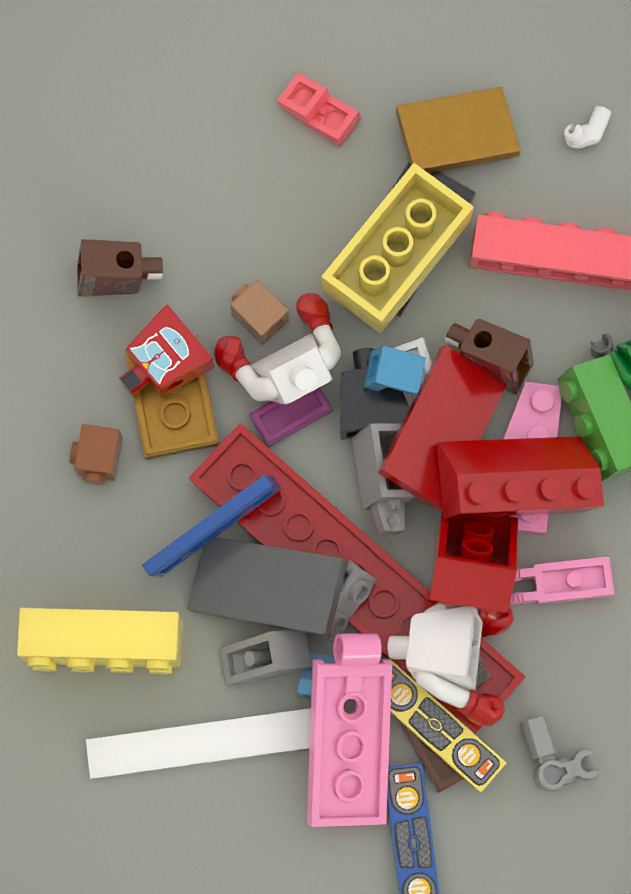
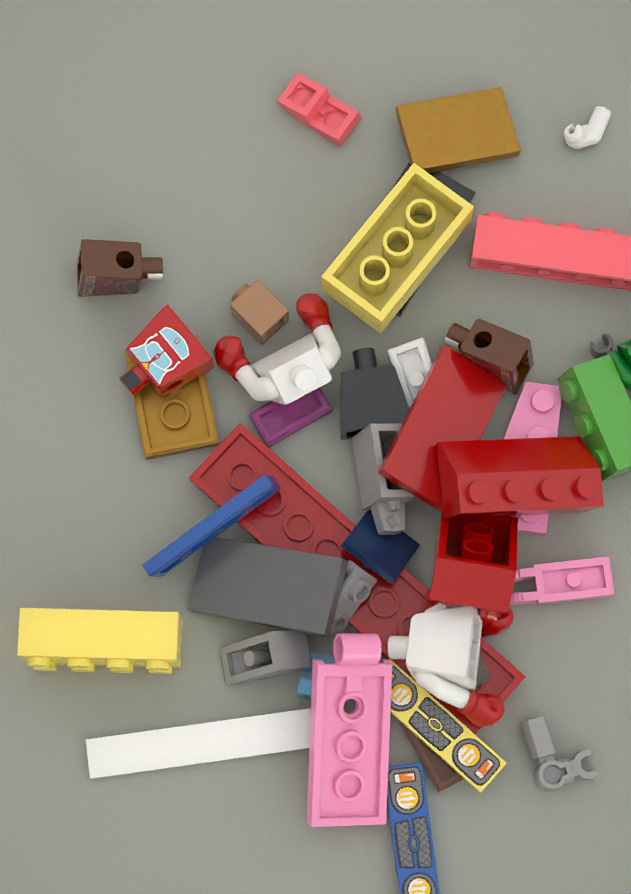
dark orange brick [70,424,123,485] -> none
dark azure panel [363,345,426,394] -> none
none -> dark blue piece [341,510,420,585]

